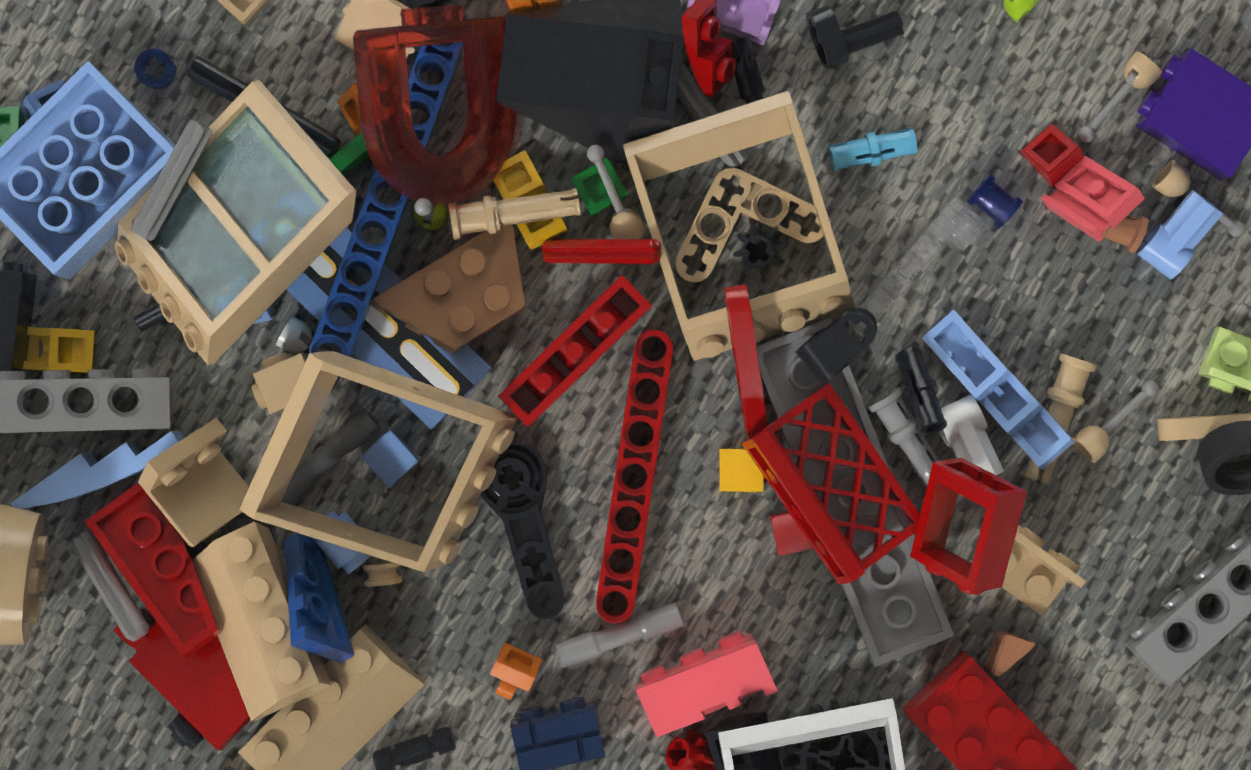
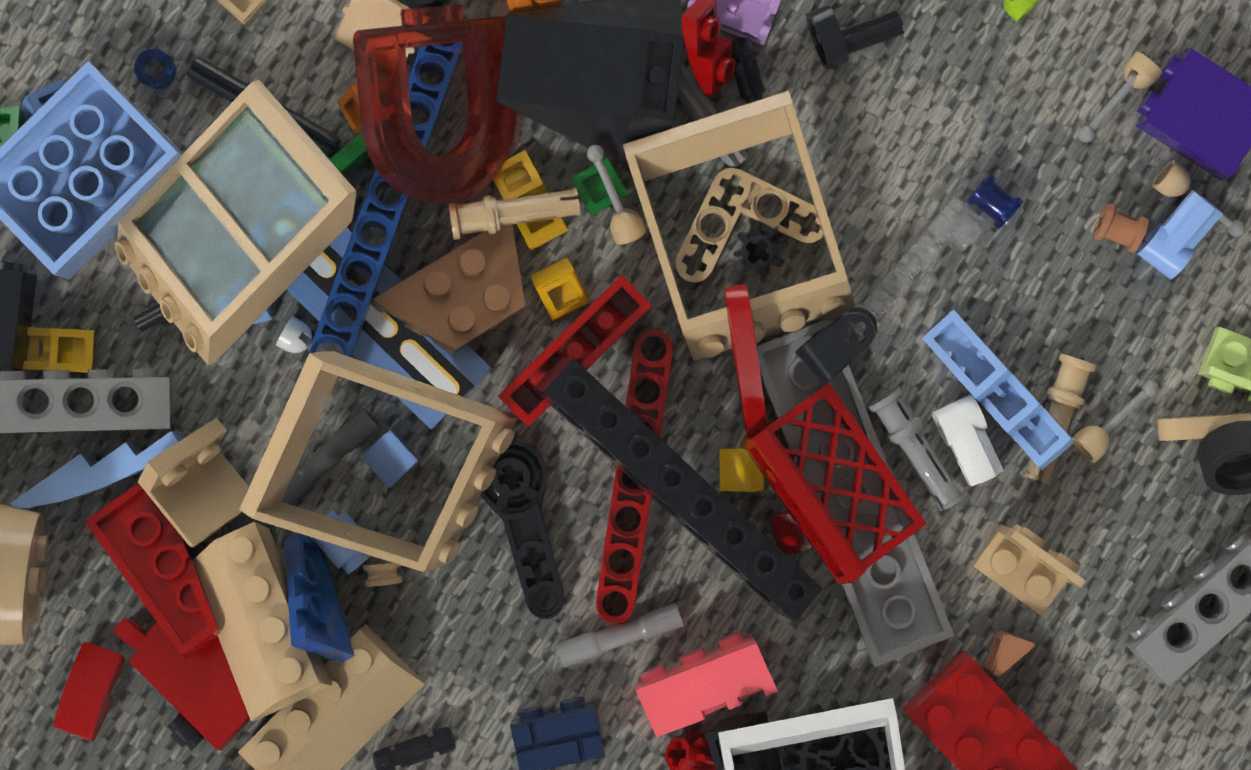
light grey axle [72,532,149,641] -> none
light grey axle [131,120,212,241] -> none
tan brick [251,352,309,414] -> none
lime hinge [414,196,449,231] -> none
orange tile [490,642,543,700] -> none
red axle [542,239,662,264] -> none
medium azure pin [828,127,918,171] -> none
black pin [895,347,947,435] -> none
red window [910,458,1027,595] -> none
red slope [1020,123,1084,189] -> none
coral plate [1041,156,1145,242] -> none
none -> red slope [53,641,126,742]
none -> yellow slope [530,257,590,321]
none -> black brick [533,357,823,622]

